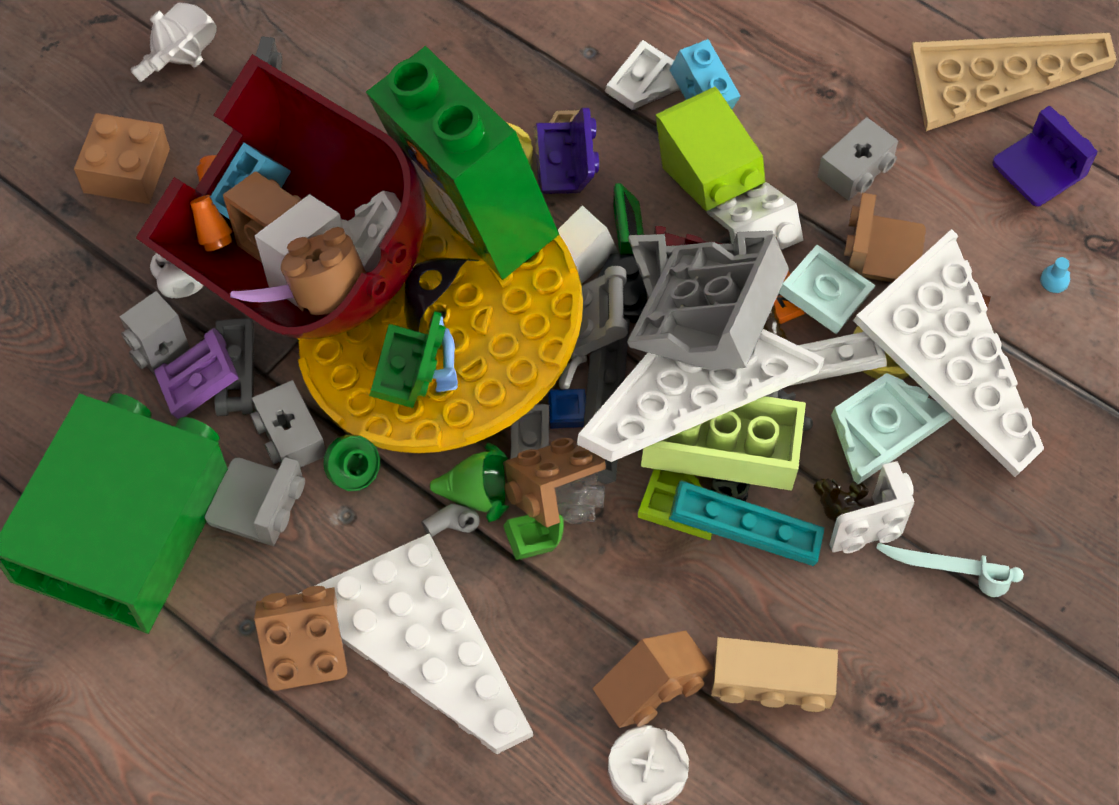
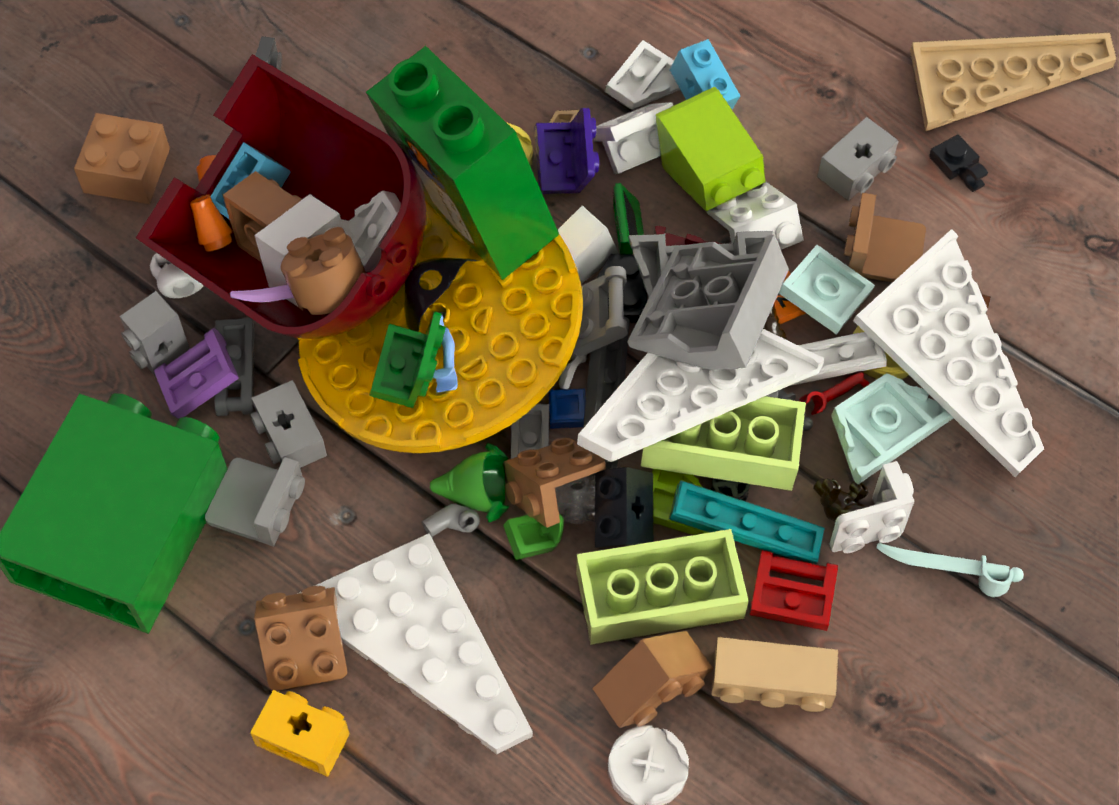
white helmet [131,3,217,82] -> none
green plate [323,435,380,491] -> none
dark purple bracket [992,105,1098,207] -> none
medium azure piece [1040,257,1070,293] -> none
none -> yellow brick [250,690,350,777]
none -> yellowish green brick [576,529,749,645]
none -> white bracket [593,102,673,174]
none -> black brick [595,467,654,549]
none -> red plate [750,550,838,631]
none -> red piece [799,372,871,415]
none -> black plate [929,134,988,192]

